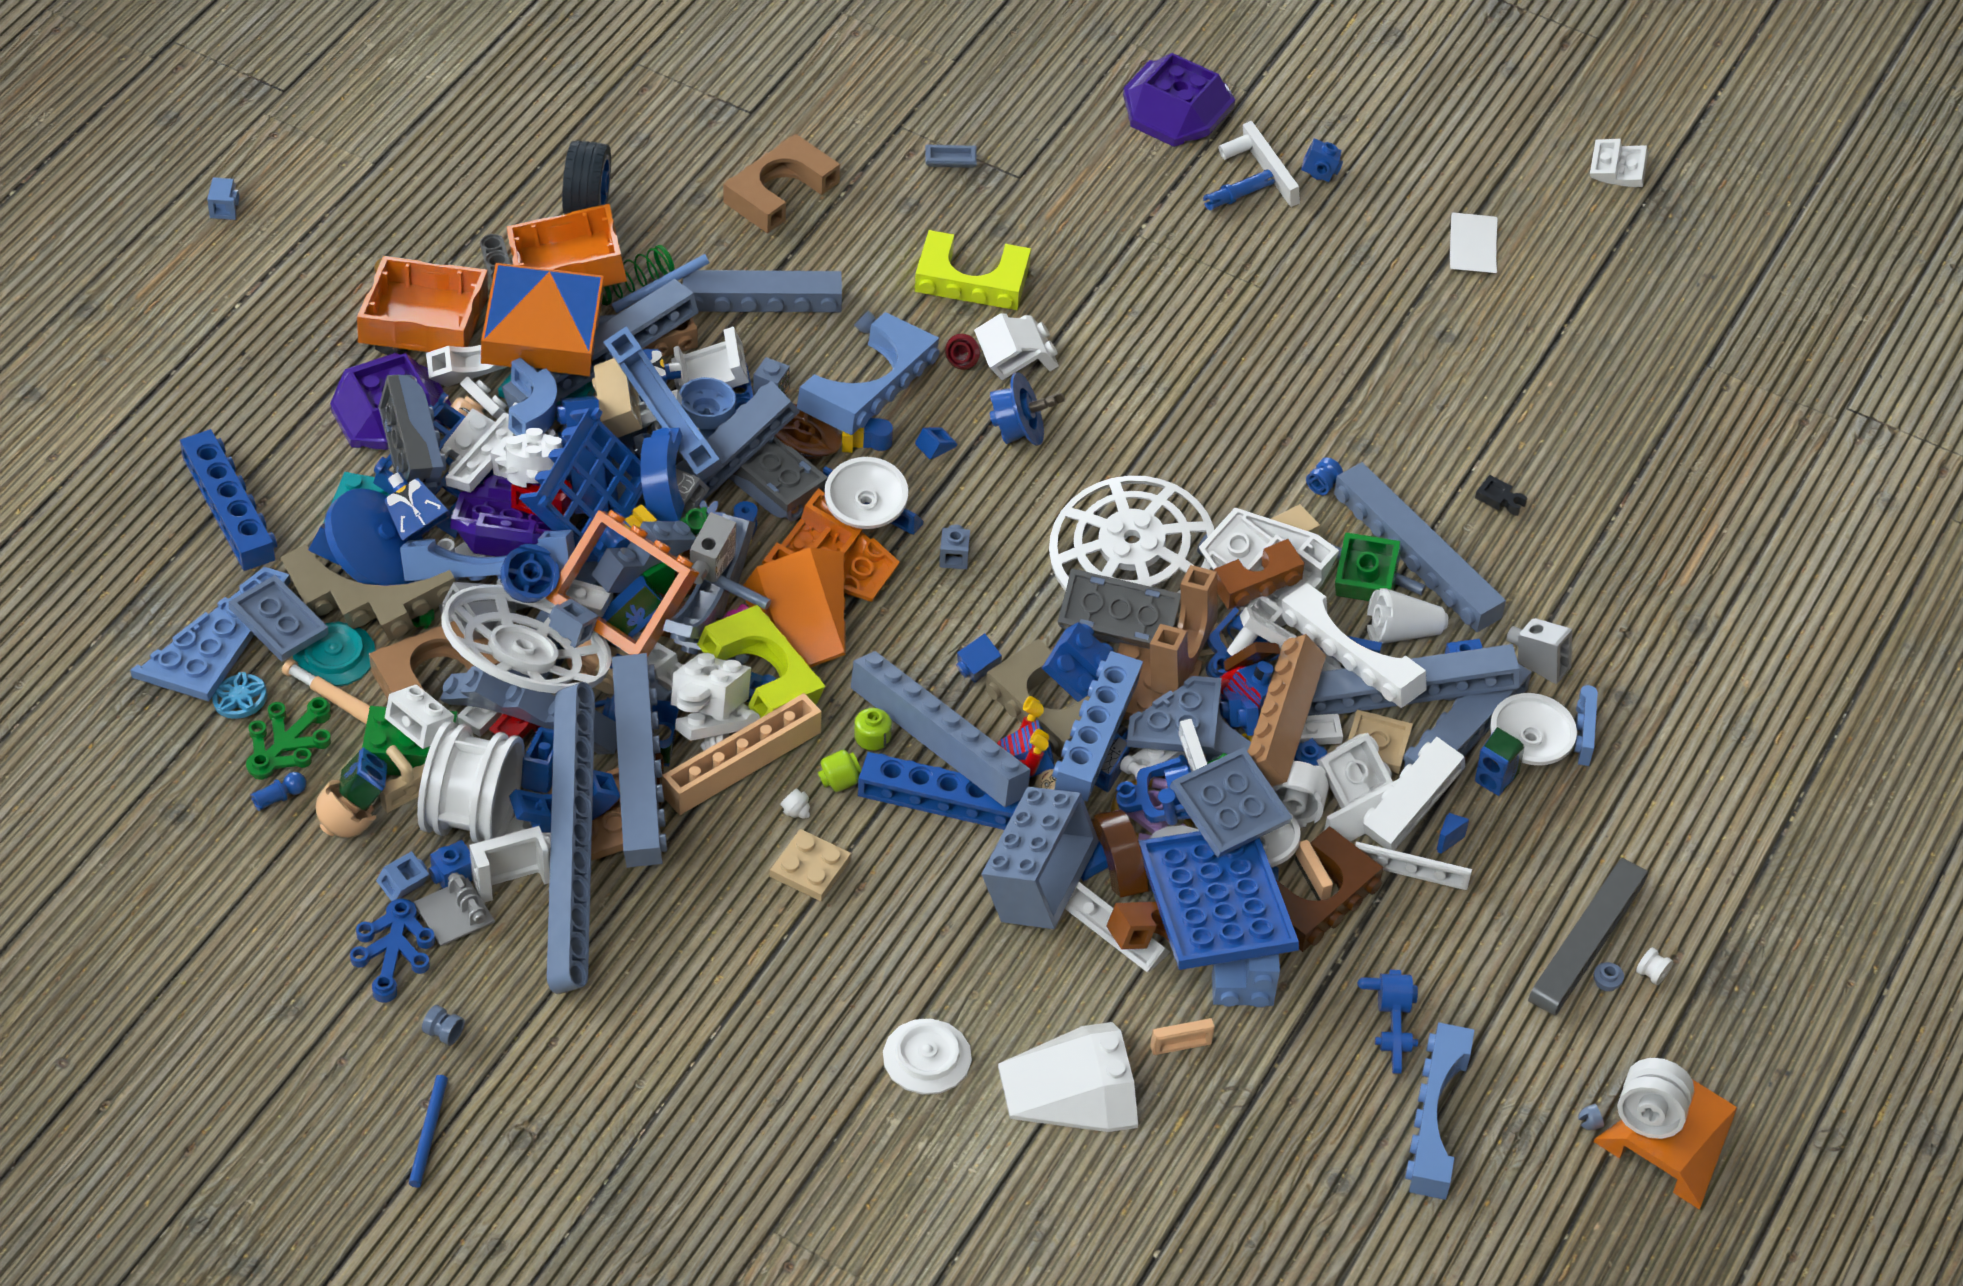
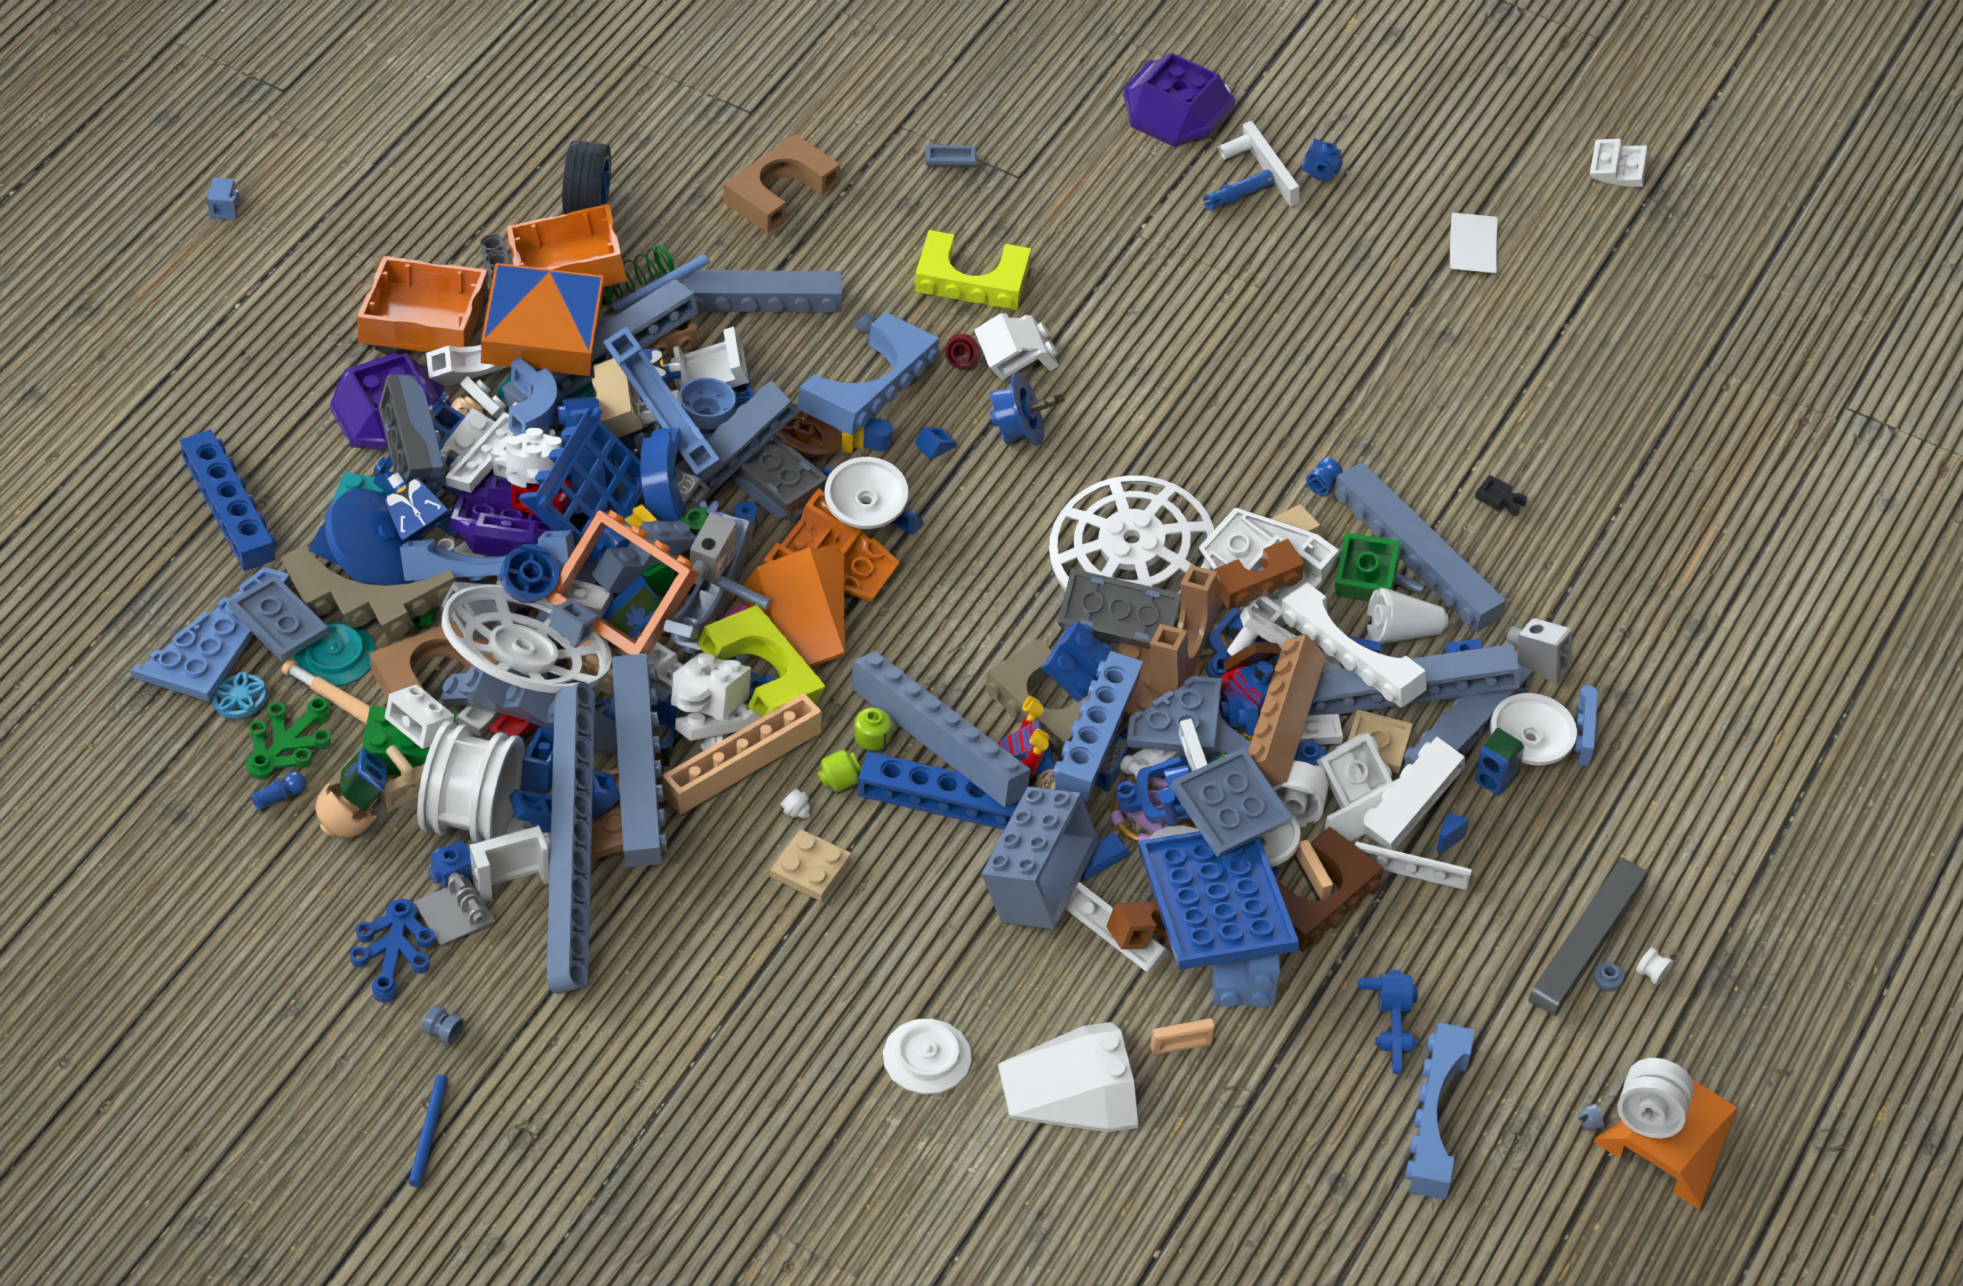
medium blue brick [376,851,429,901] -> none
sand blue brick [753,357,790,396] -> none
sand blue brick [939,525,970,569] -> none
blue brick [956,633,1002,683] -> none
reddish brown arch [1091,810,1149,898] -> none

